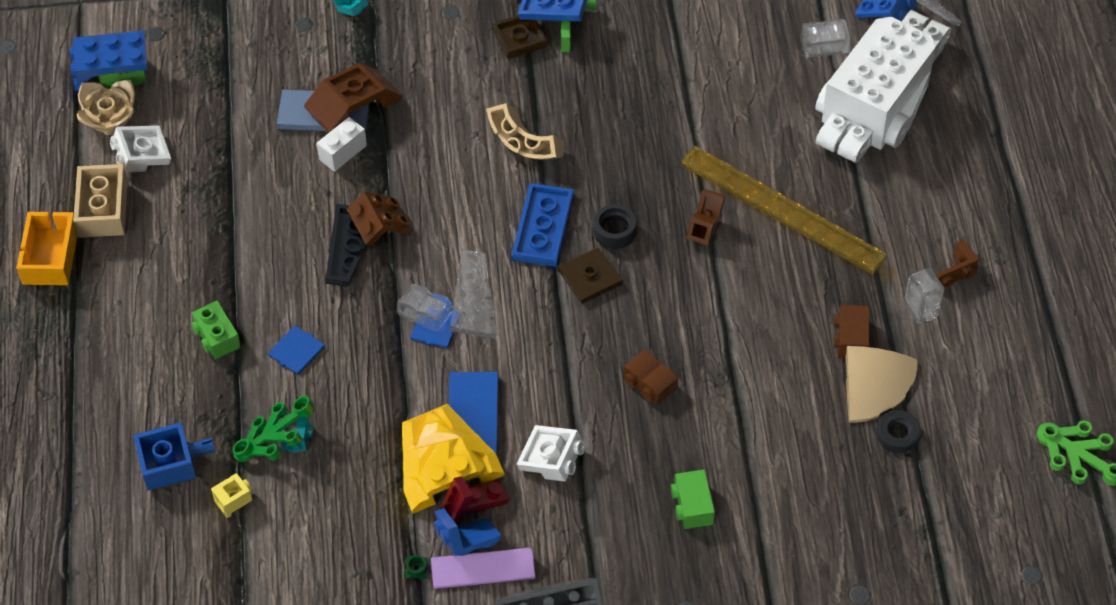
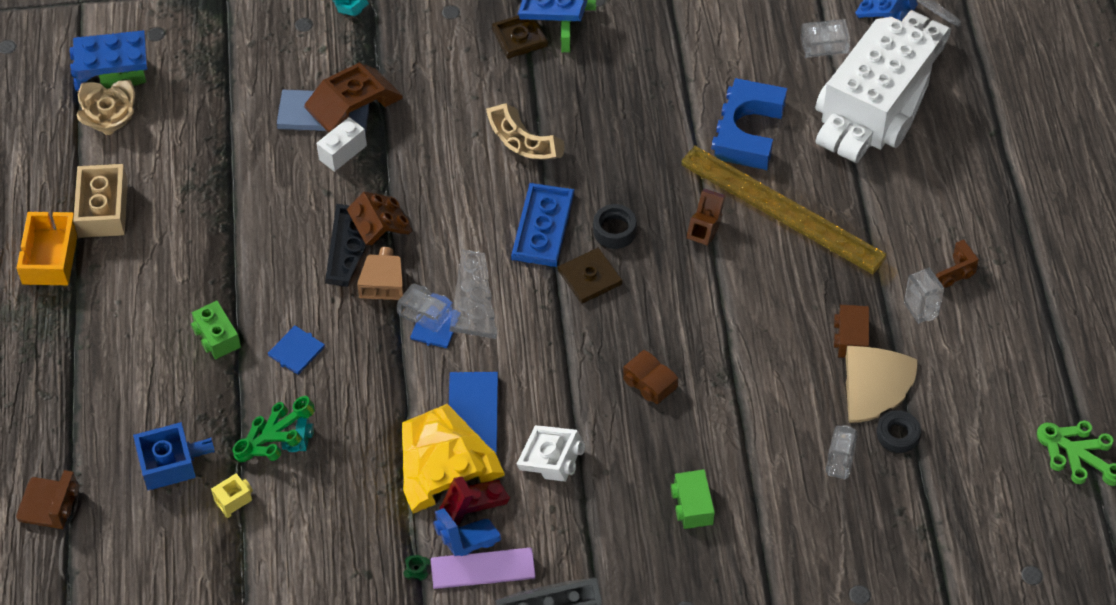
white plate [110,126,171,172] -> none
none -> reddish brown bracket [16,470,79,529]
none -> medium nougat torso [357,247,404,301]
none -> blue arch [711,78,787,170]
none -> clear brick [826,425,858,479]

